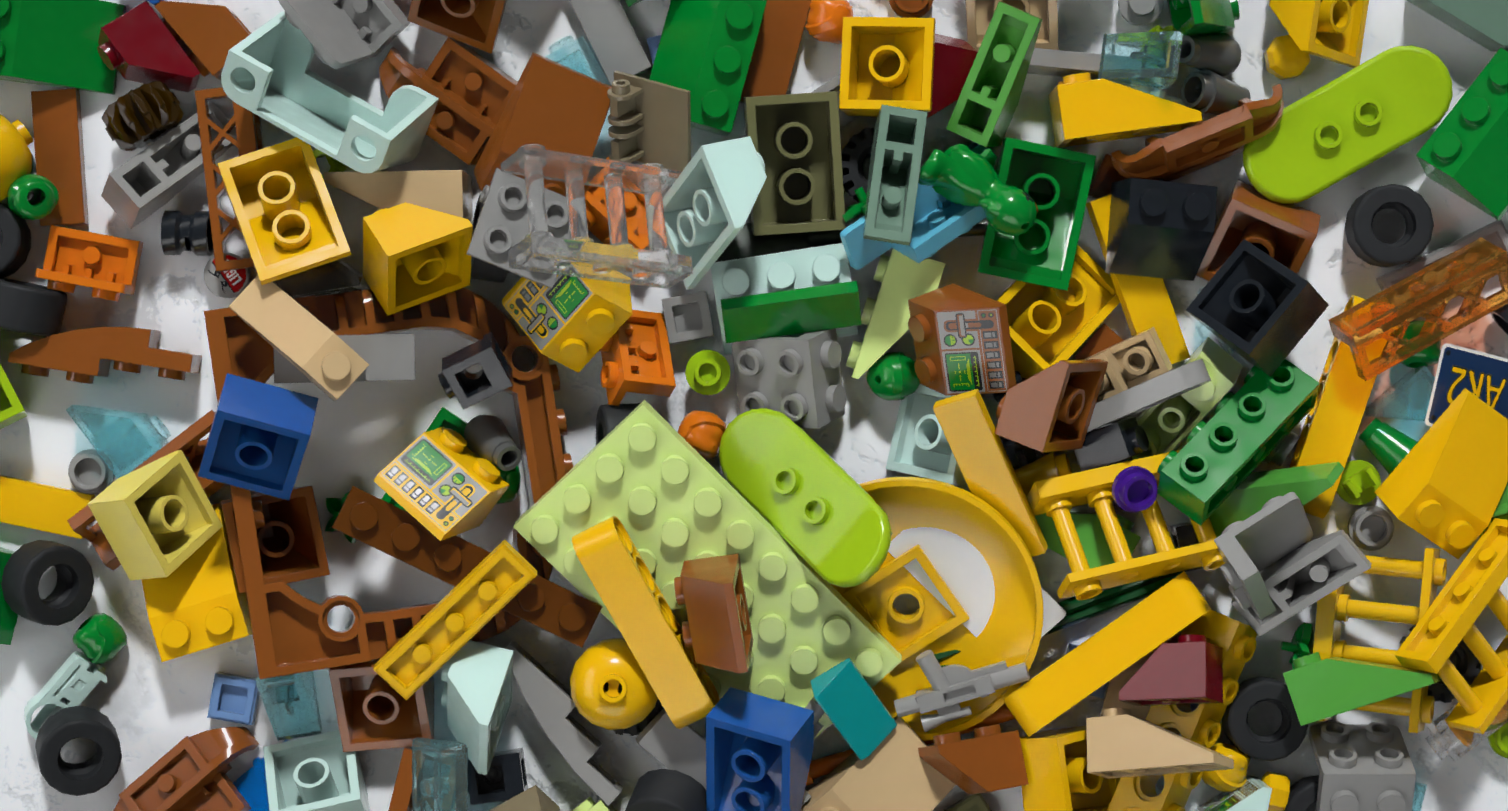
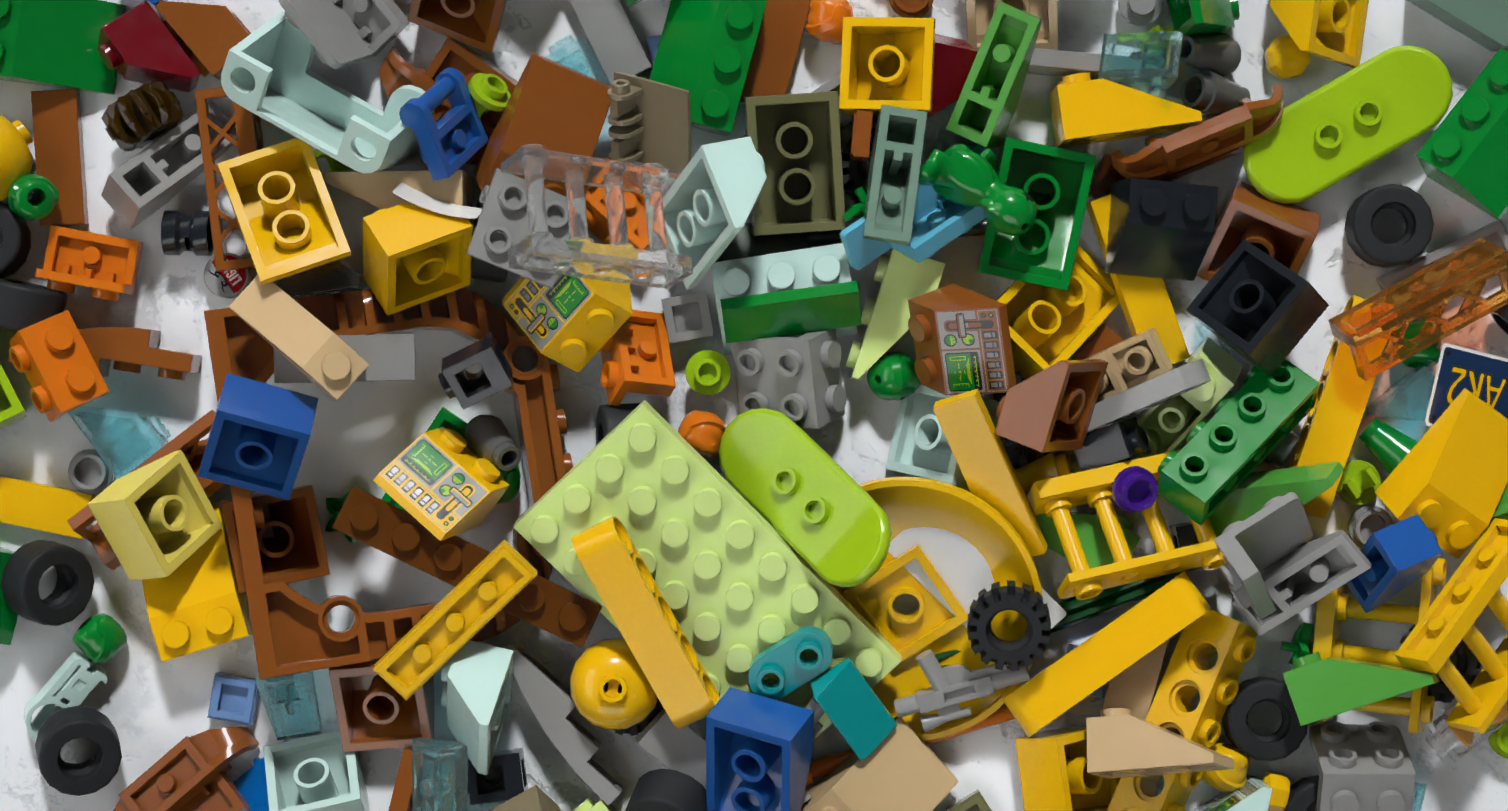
dark orange slope [674,553,754,673] -> none
dark orange slope [918,724,1028,794] -> none
dark red slope [1119,634,1223,706] -> none
none -> orange bracket [9,310,110,422]
none -> white sticker [393,182,482,219]
none -> blue plate [399,68,489,181]
none -> lime plate [468,73,511,118]
none -> teal plate [748,626,833,700]
none -> dark orange tile [850,110,873,162]
none -> black tyre [967,580,1051,671]
none -> blue slope [1346,514,1443,613]

